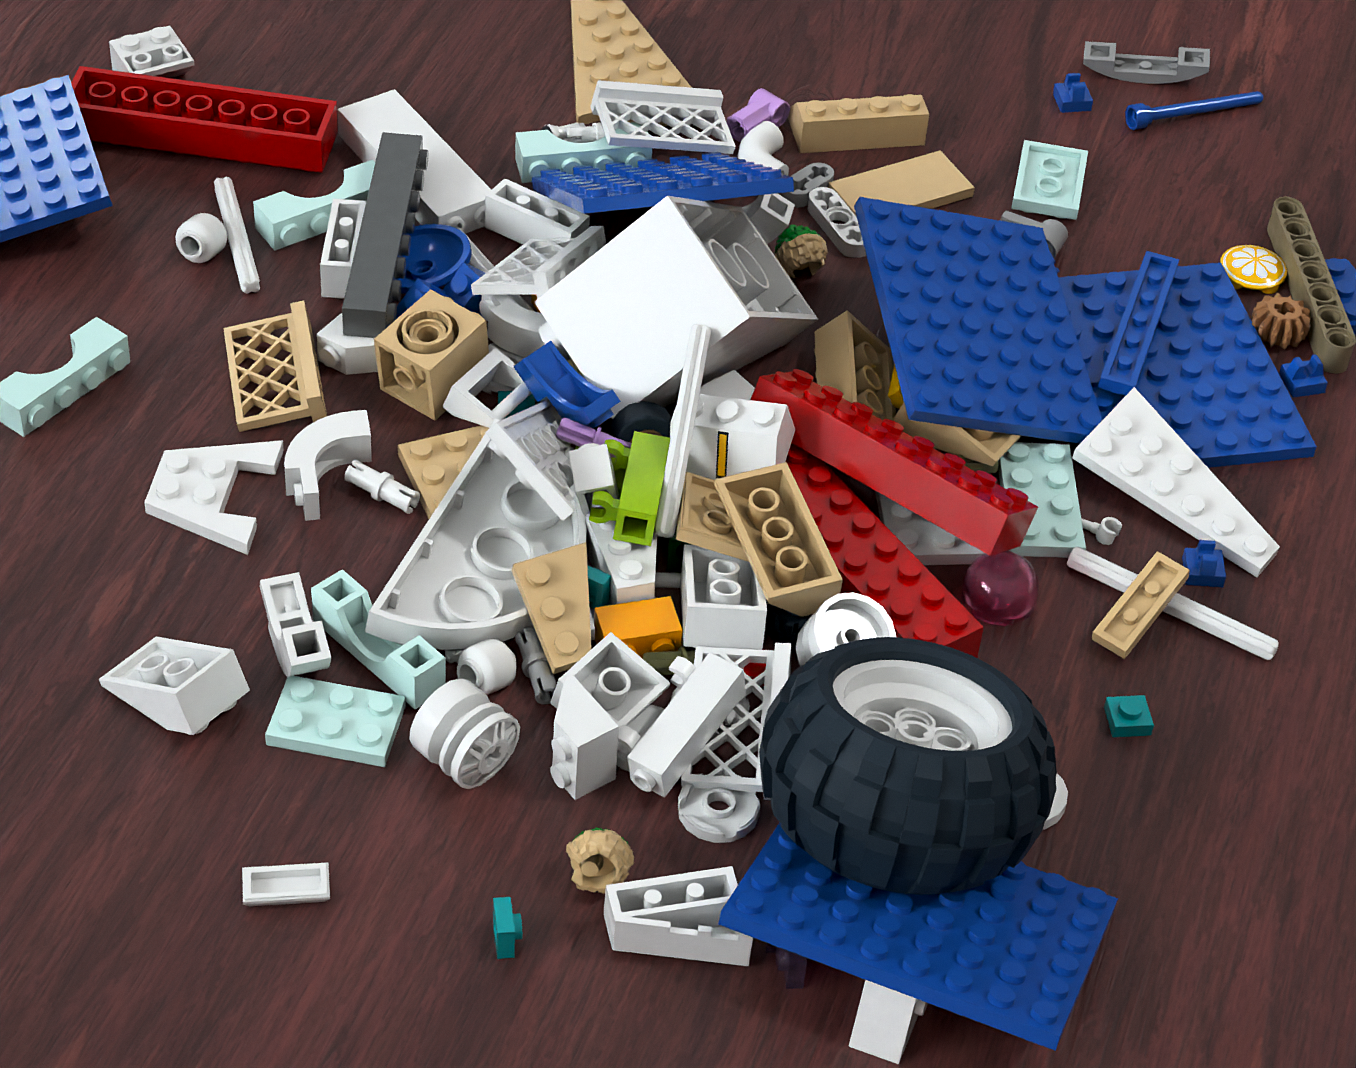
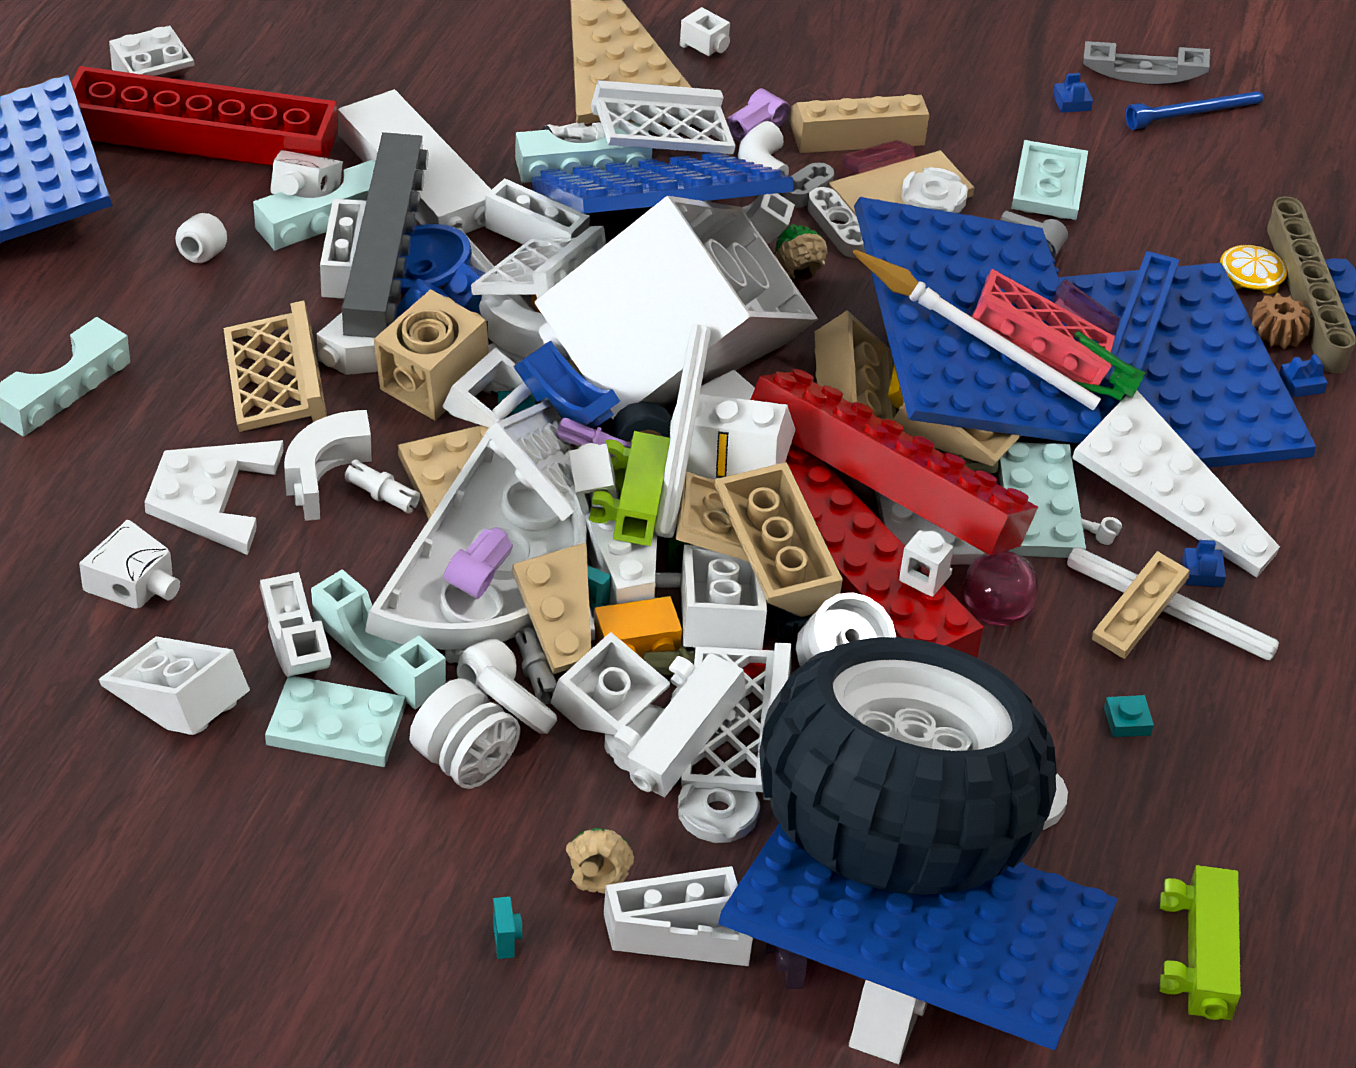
white axle [214,176,260,294] -> none
white tile [242,862,330,906] -> none
white slope [550,674,619,800] -> none
none -> white torso [79,520,180,609]
none -> white torso [271,150,343,198]
none -> lavender piece [443,527,513,599]
none -> white wheel [477,666,557,734]
none -> white brick [680,7,730,56]
none -> clear pink tile [842,140,915,173]
none -> white piece [853,250,1101,410]
none -> white brick [899,530,954,597]
none -> white tile [901,167,968,213]
none -> coral fence [971,269,1115,393]
none -> clear pink tile [1053,279,1120,336]
none -> green plant [1072,331,1146,401]
none -> lime brick [1160,865,1241,1020]

